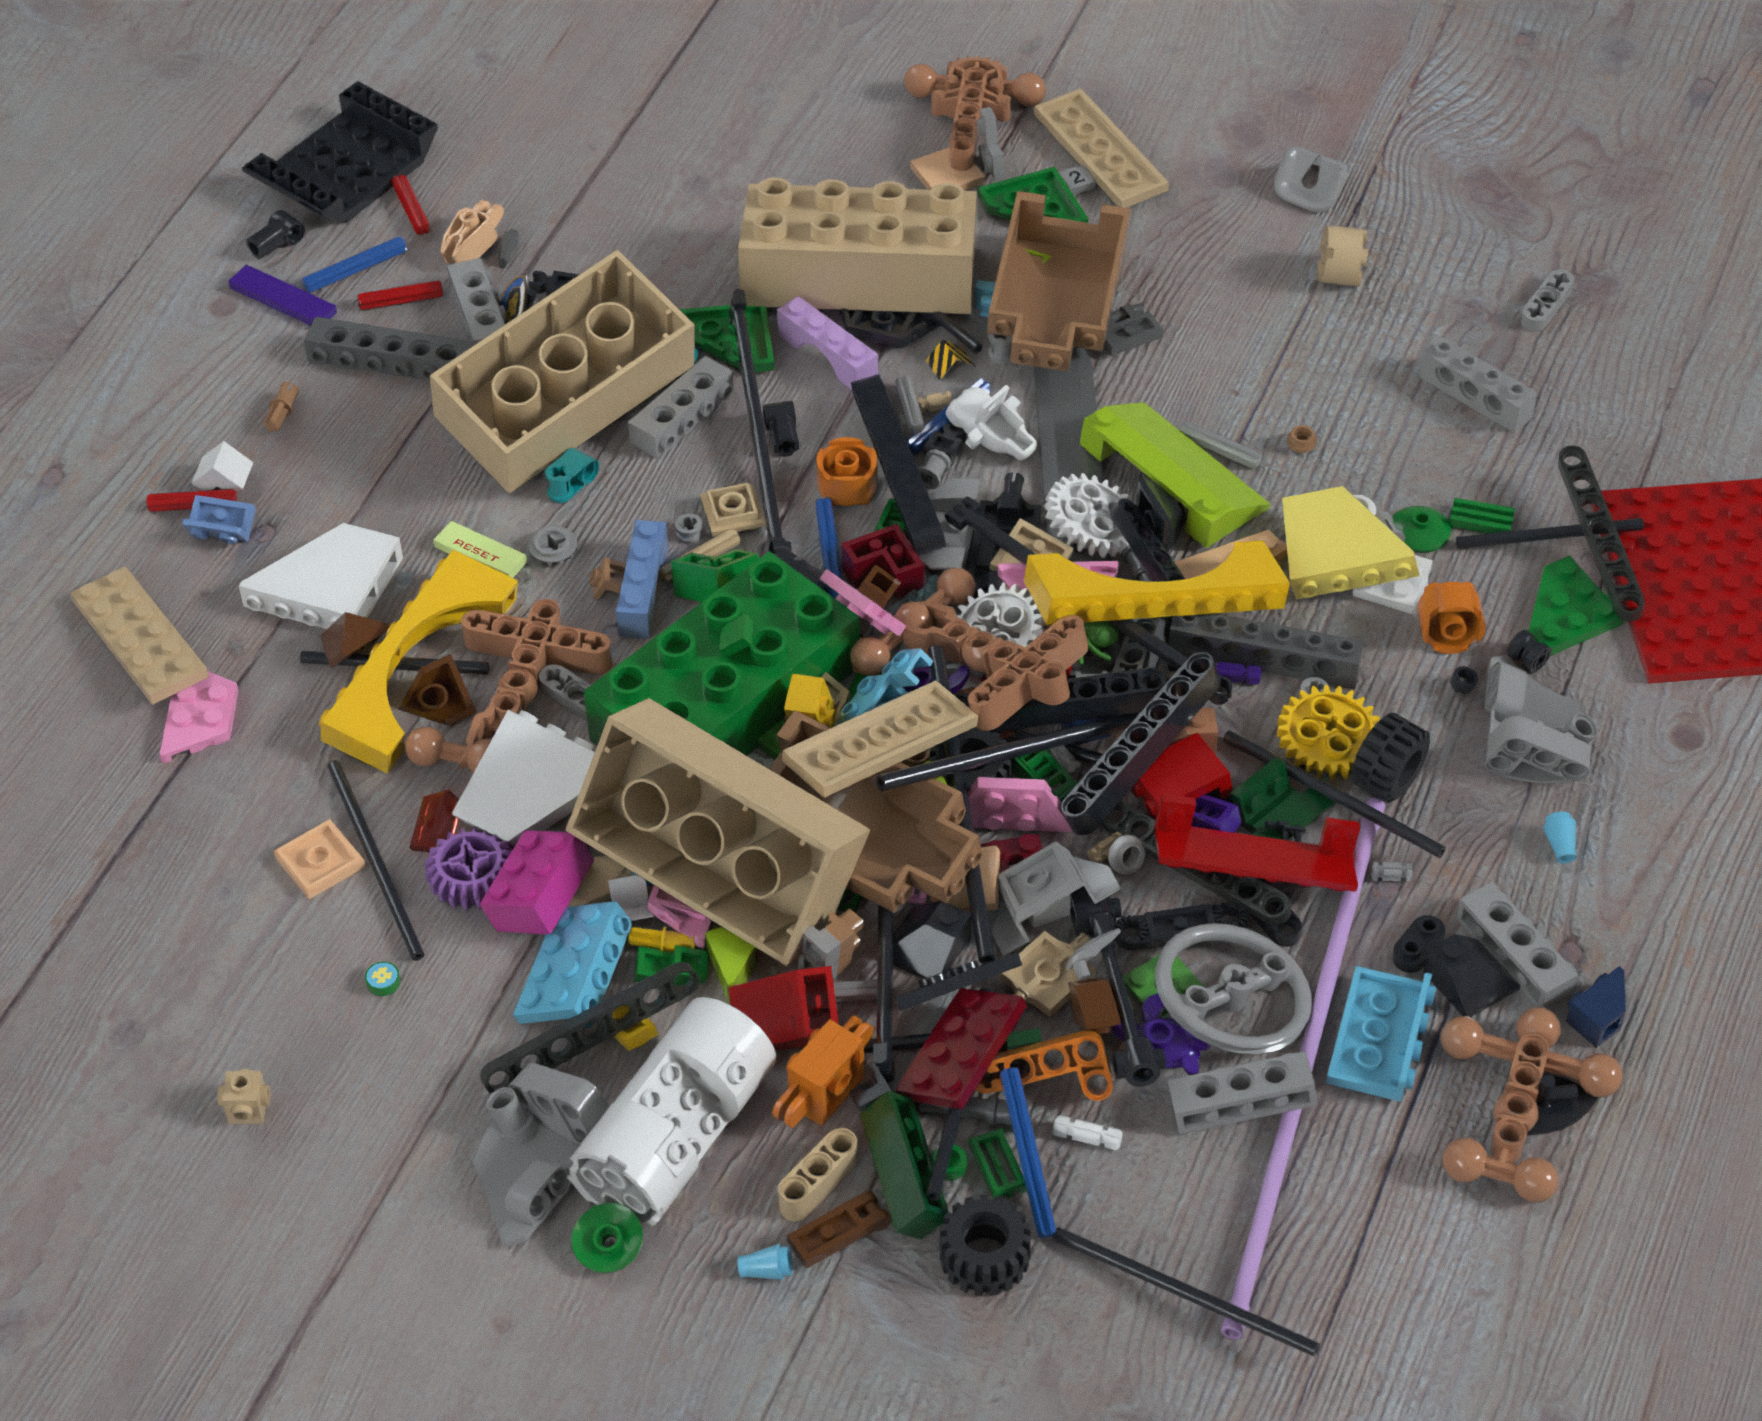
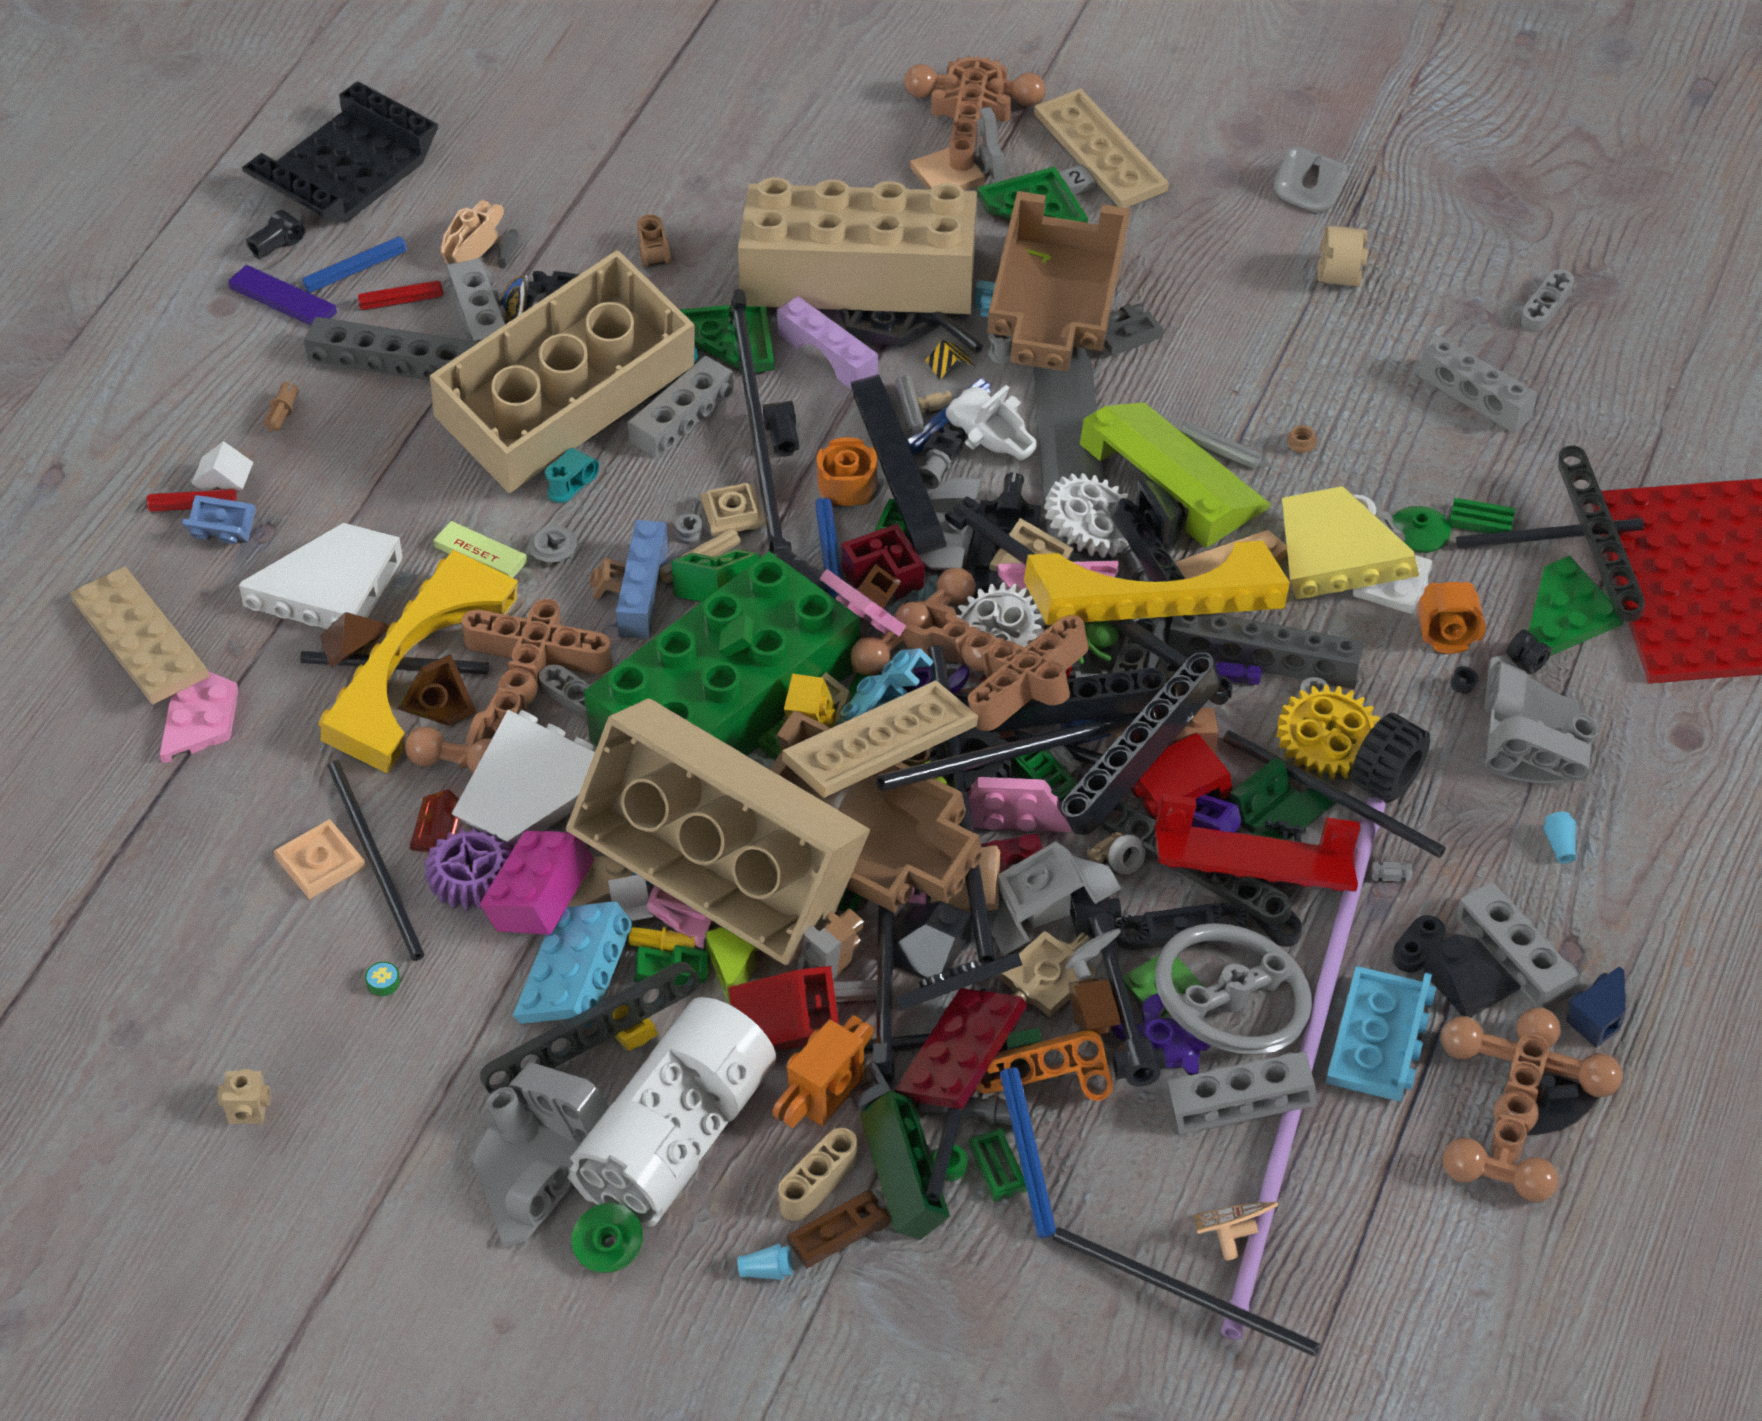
red axle [392,174,430,235] -> none
black tyre [940,1195,1031,1296] -> none
white axle [1053,1115,1123,1150] -> none
none -> medium nougat piece [637,214,671,268]
none -> light nougat shield [1195,1202,1278,1260]

